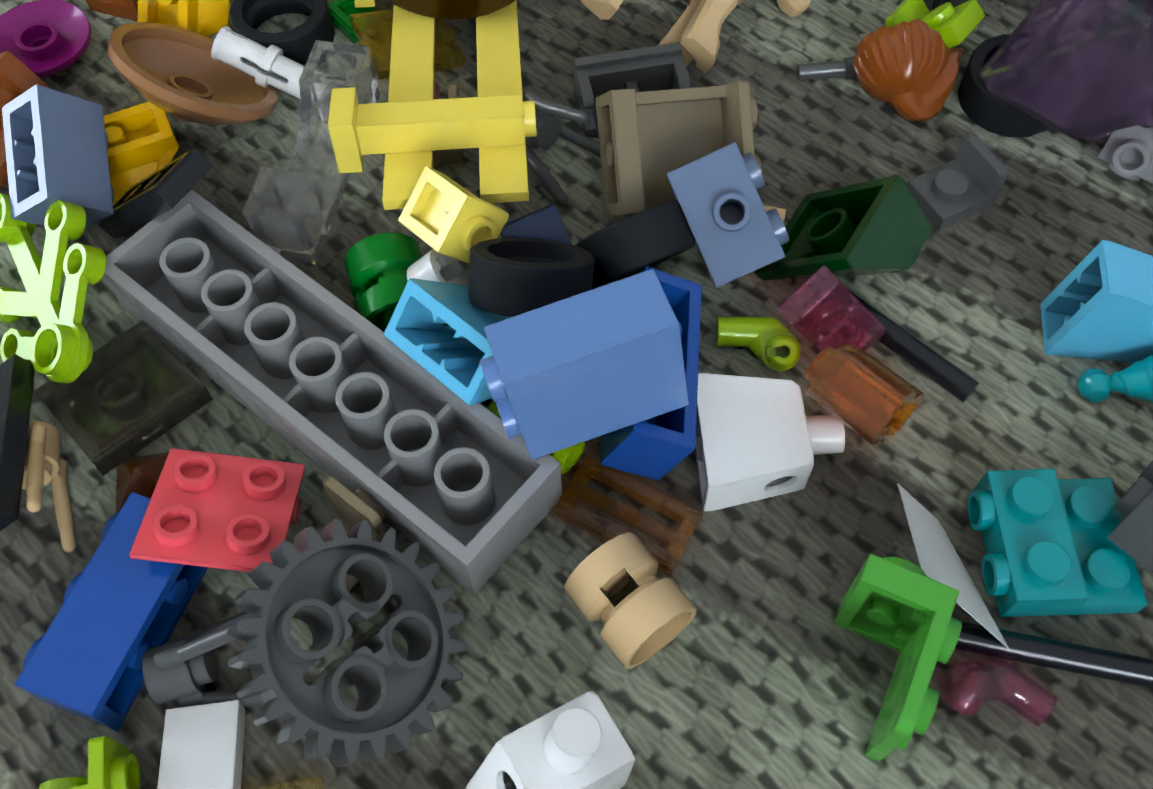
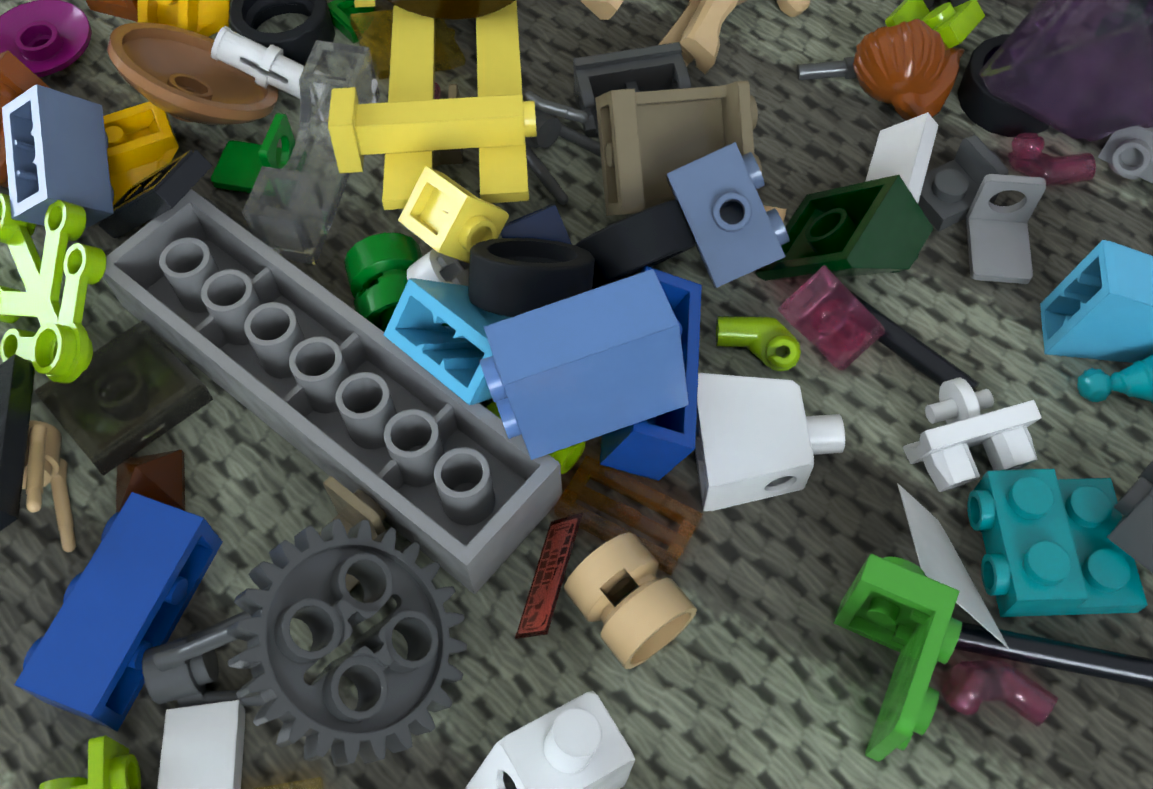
coral hinge [129,448,305,572] -> none
clear orange brick [805,343,925,445] -> none
none -> green bracket [211,113,300,198]
none -> clear red sticker [515,512,583,639]
none -> white tile [865,112,939,203]
none -> white hips [903,377,1042,492]
none -> light grey bracket [966,174,1046,284]
none -> clear pink arm [1008,133,1096,186]

